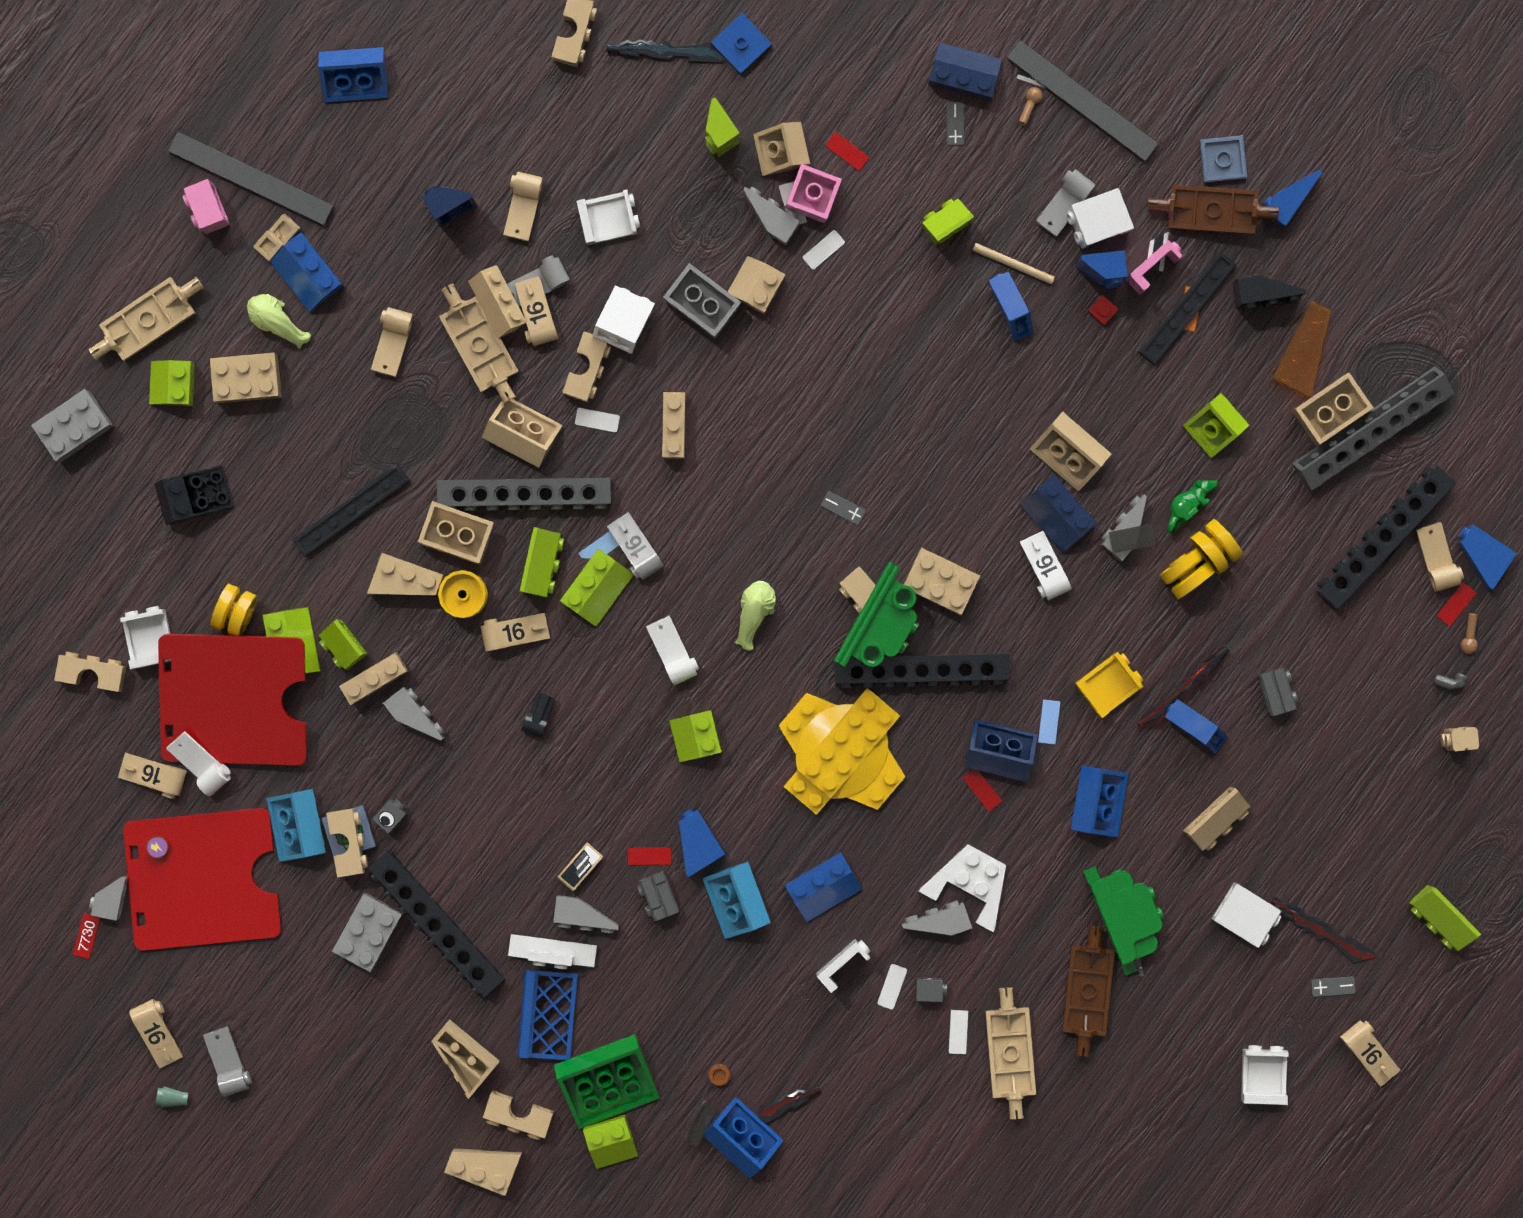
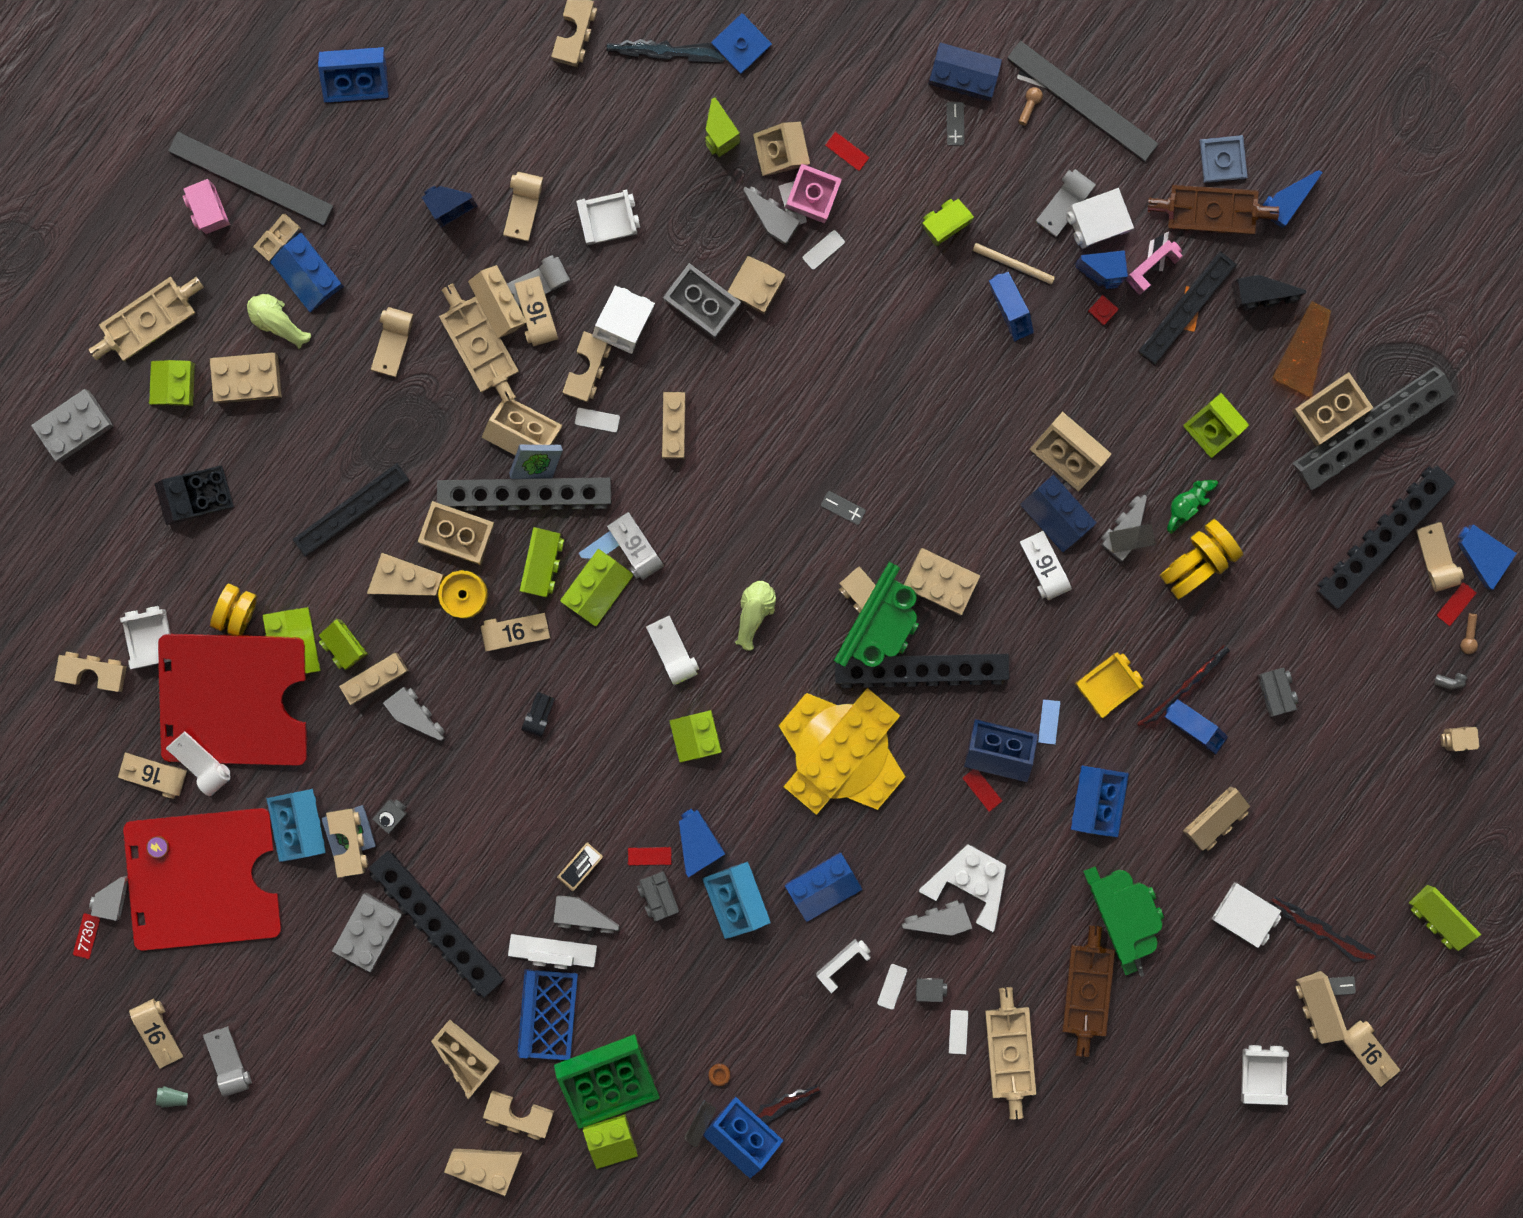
none -> sand blue tile [509,445,562,479]
none -> tan slope [1295,971,1349,1044]

